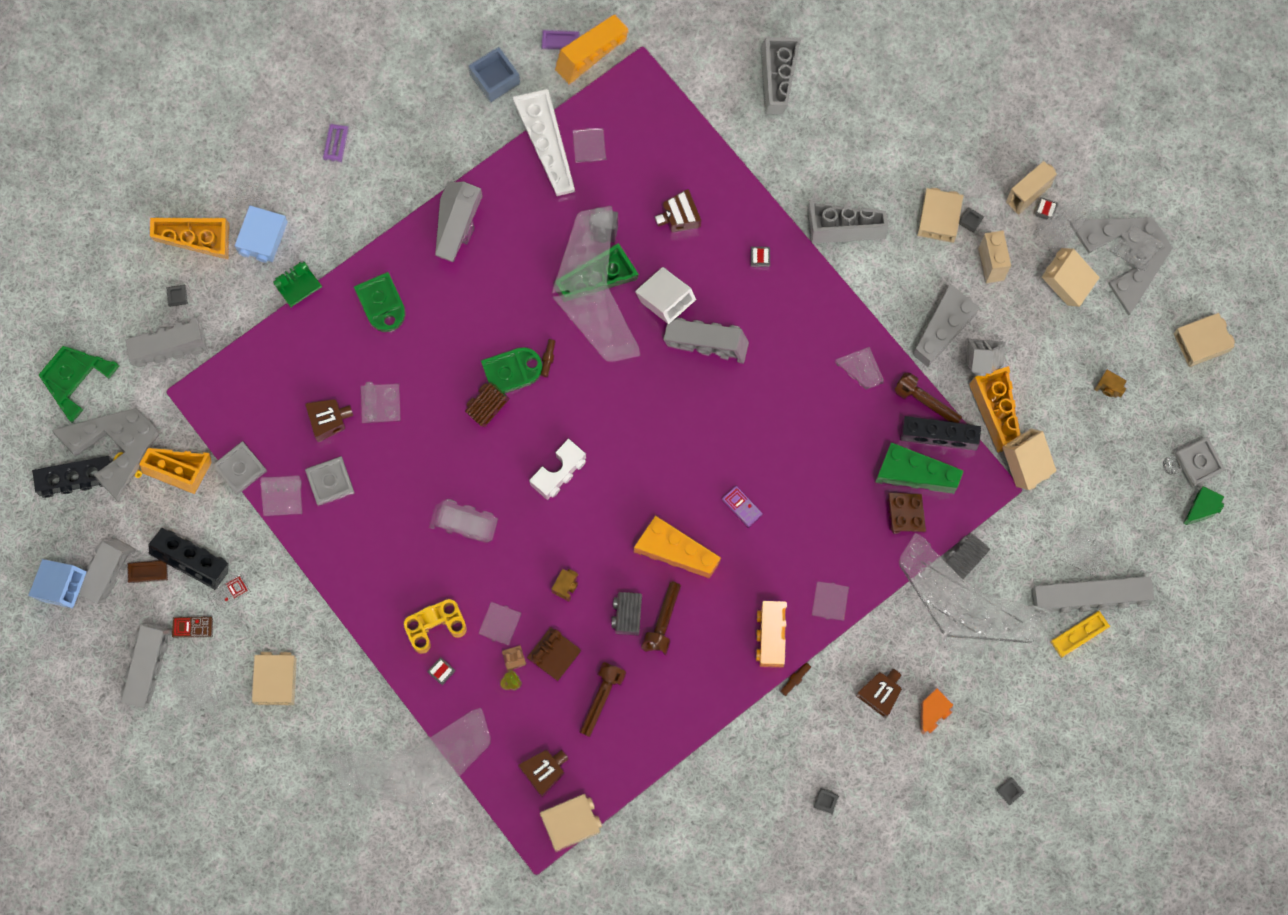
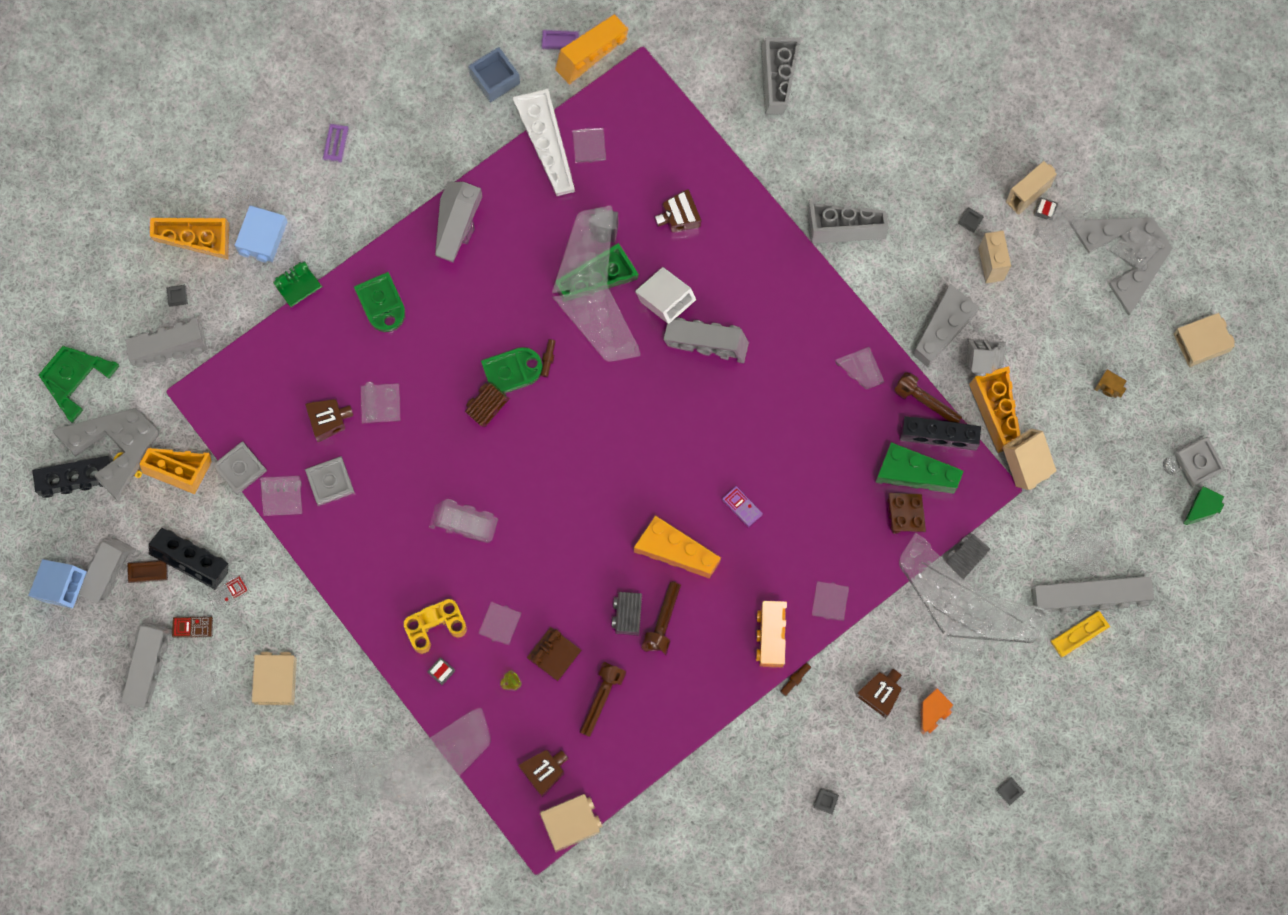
medium nougat tile [502,645,526,671] -> none
white arch [529,439,586,500] -> none
pearl gold brick [551,569,578,602] -> none
tile [751,247,770,267] -> none
tan brick [917,188,964,243] -> none
tan brick [1042,248,1100,307] -> none

